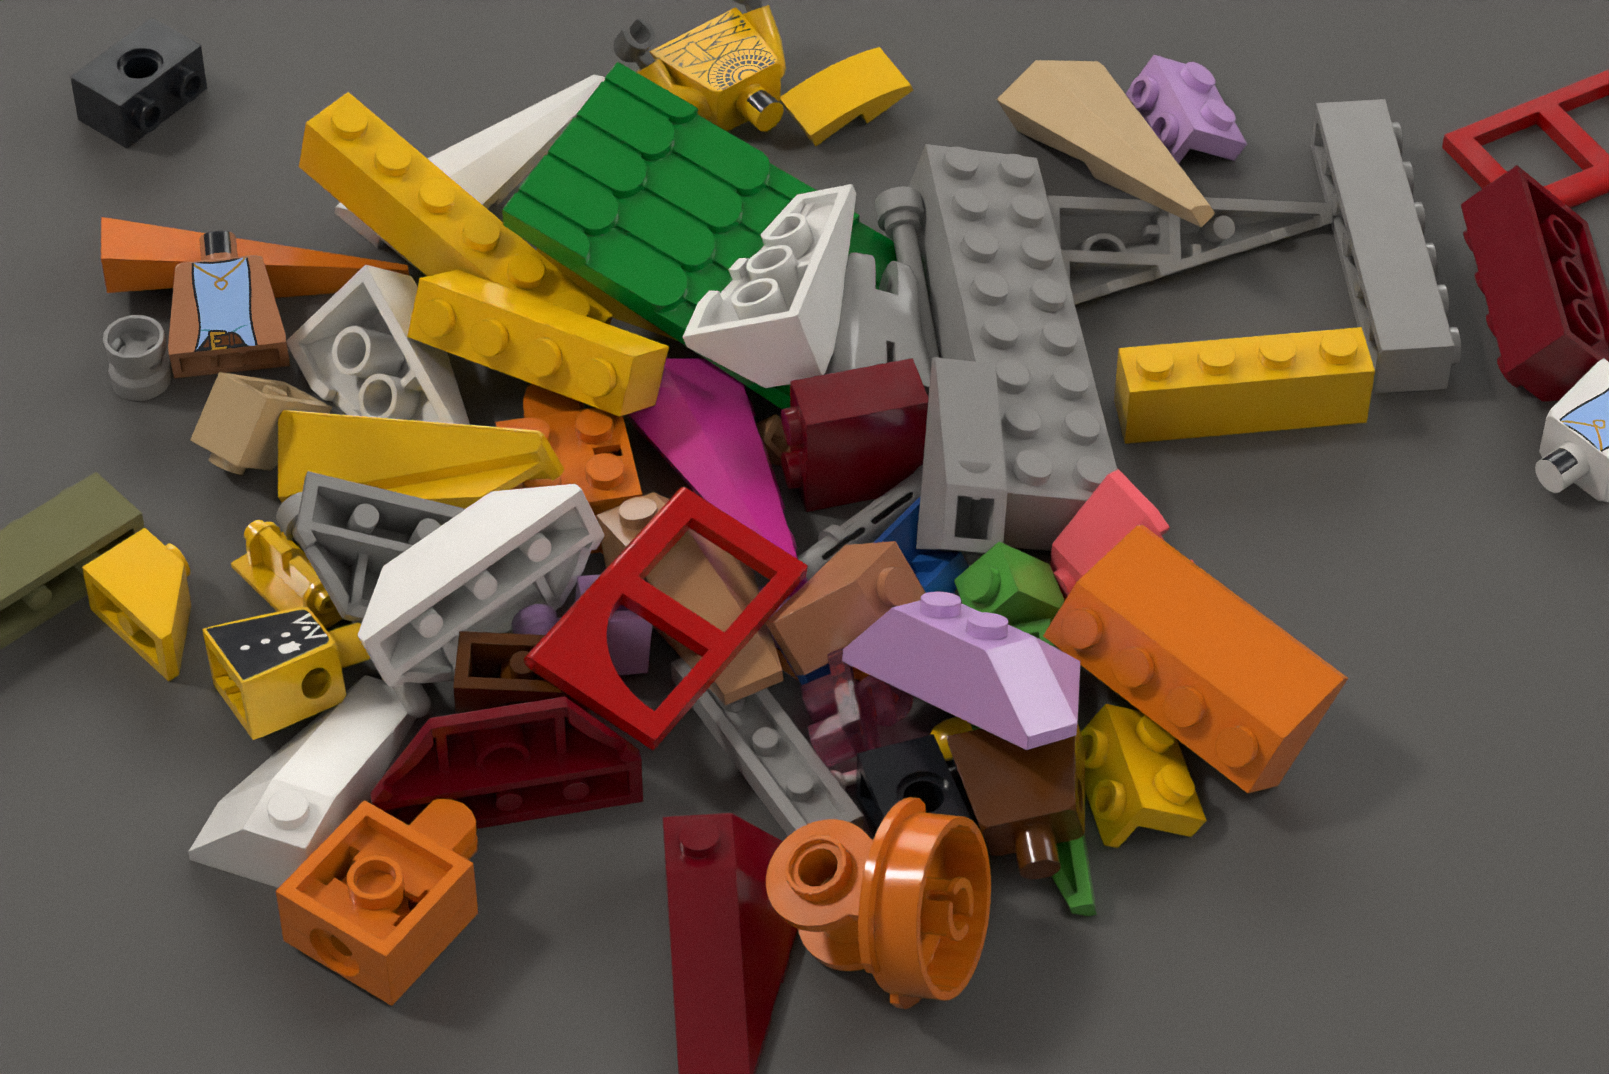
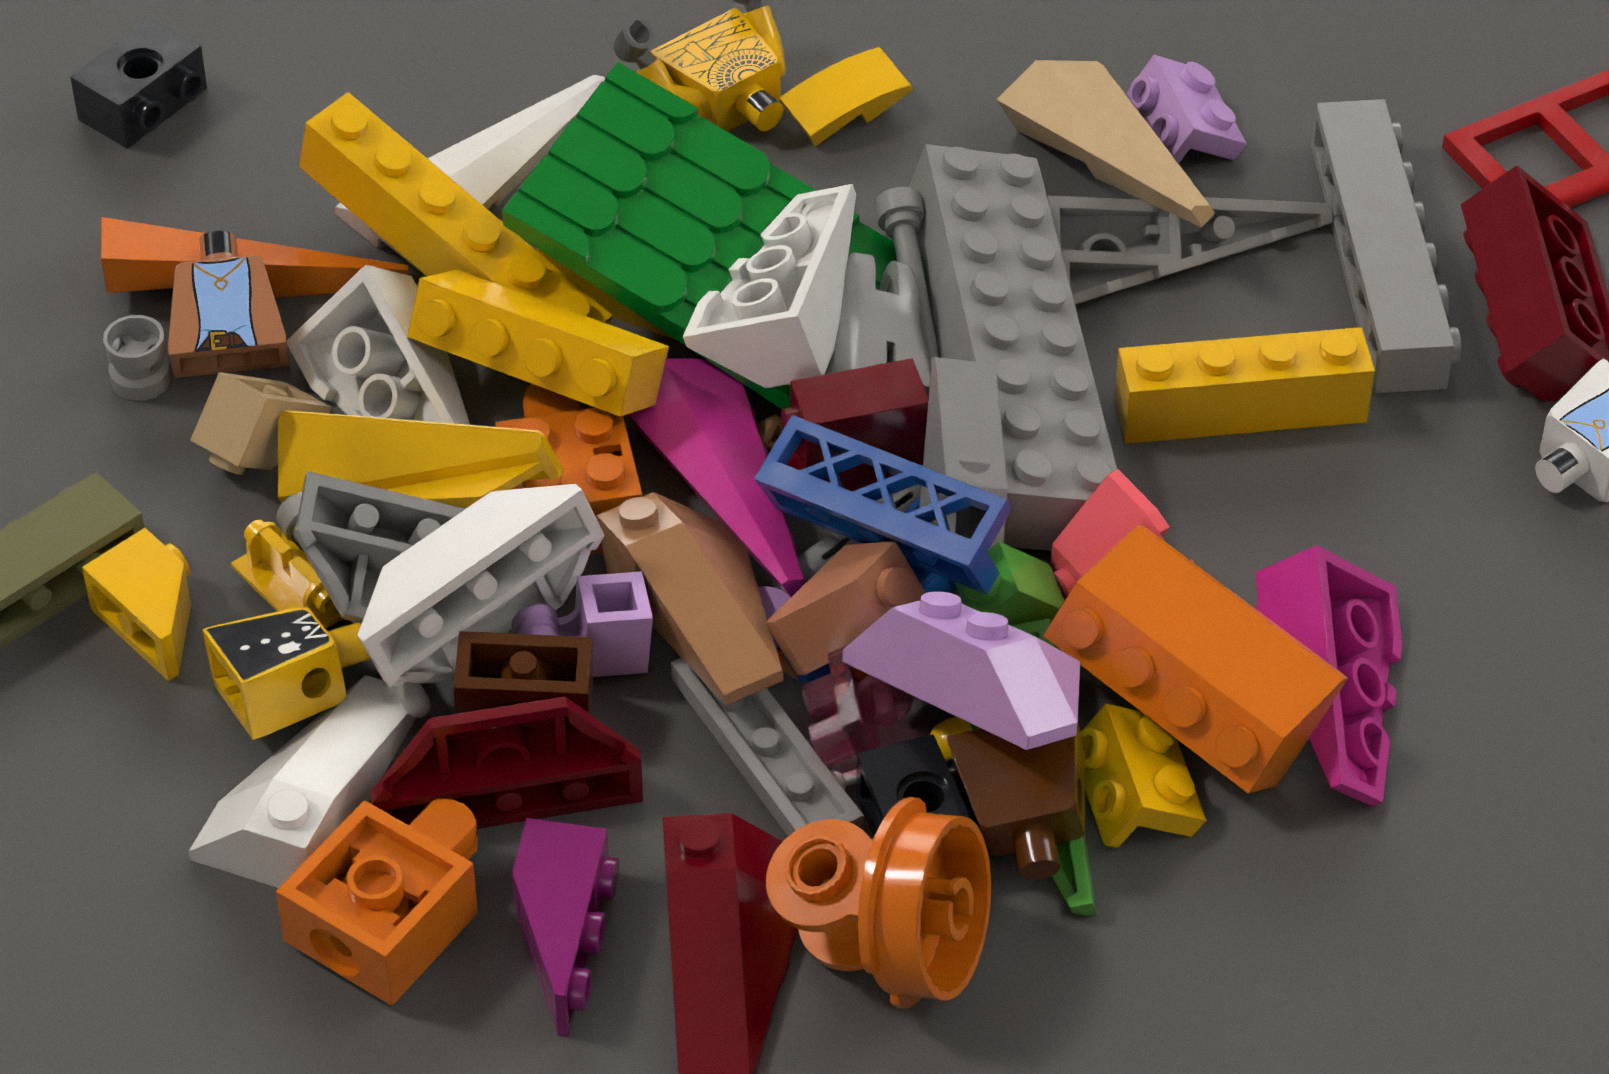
red window [524,487,808,751] -> none
none -> magenta slope [512,818,619,1037]
none -> blue fence [754,415,1013,595]
none -> dark pink wedge [1255,545,1403,806]

